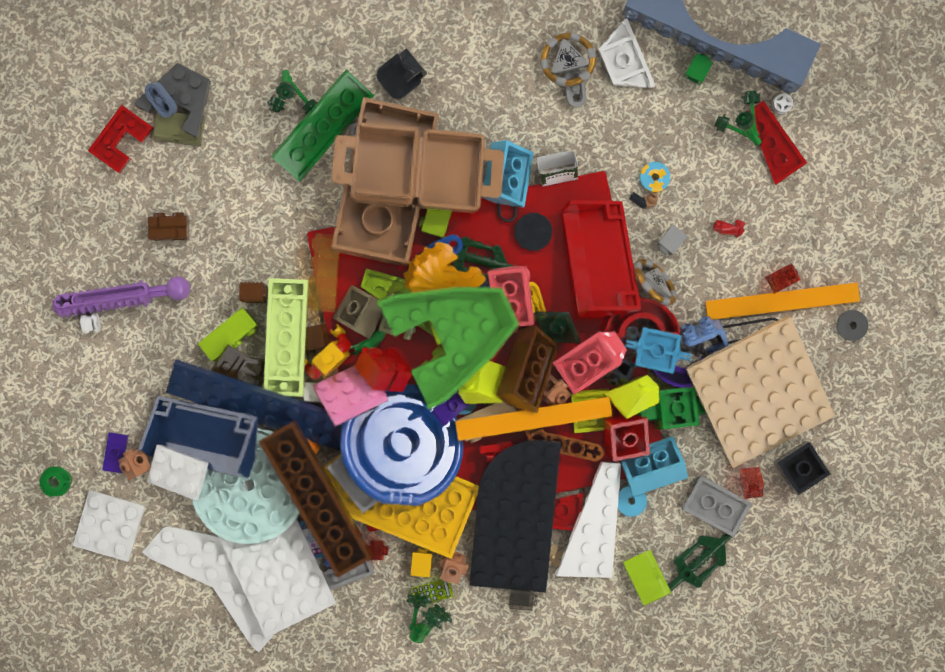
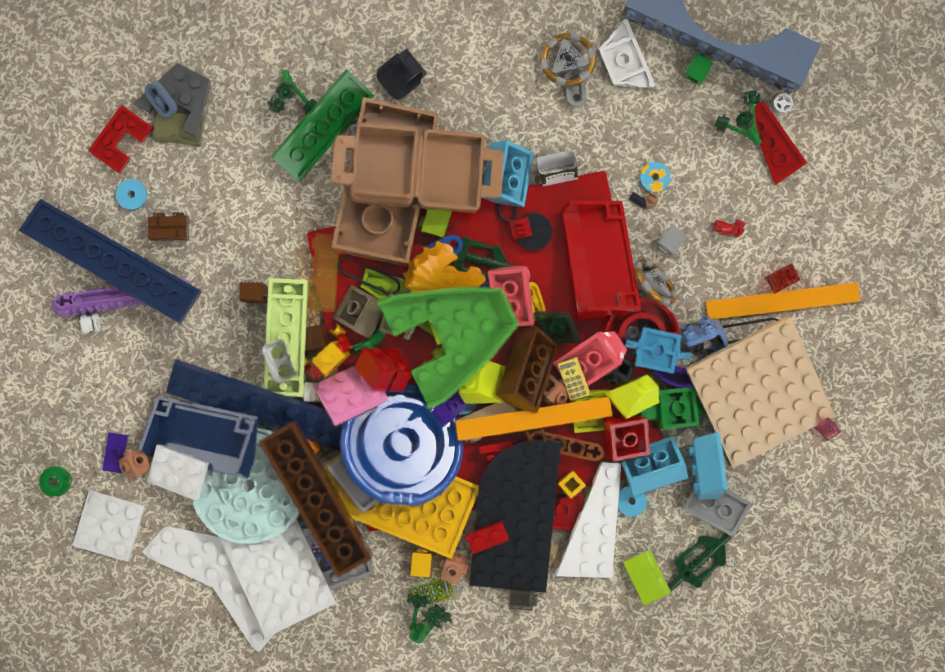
lime brick [198,307,259,362] -> none
dark brown plate [210,344,265,387] -> none
clear red gear [368,540,389,560] -> none
clear red brick [740,467,764,499] -> none
black brick [773,441,831,495] -> none
dark grey piece [836,310,868,341] -> none
none -> dark blue plate [19,199,202,325]
none -> medium azure piece [116,179,148,210]
none -> white piece [262,338,297,382]
none -> black piece [337,256,400,295]
none -> red plate [466,521,509,554]
none -> red tile [509,217,532,240]
none -> yellow brick [557,470,586,498]
none -> light yellow tile [558,357,590,400]
none -> medium azure slope [688,432,727,500]
none -> clear pink plate [814,417,841,441]

